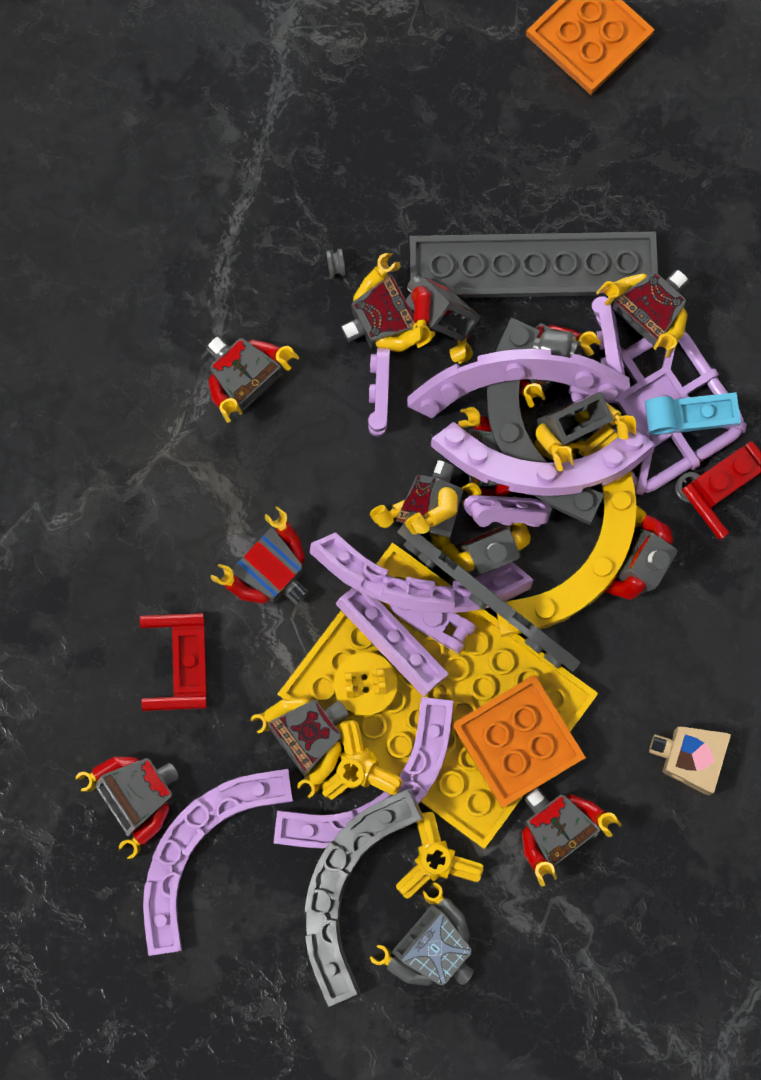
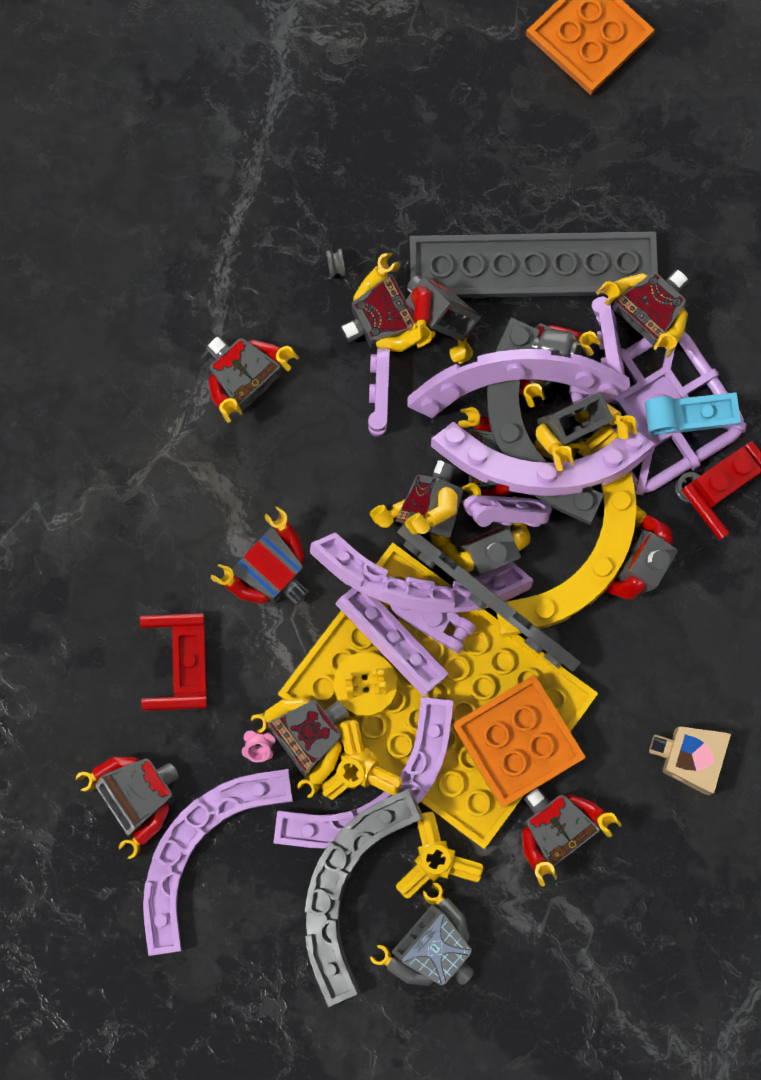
none -> bright pink plate [242,731,275,763]

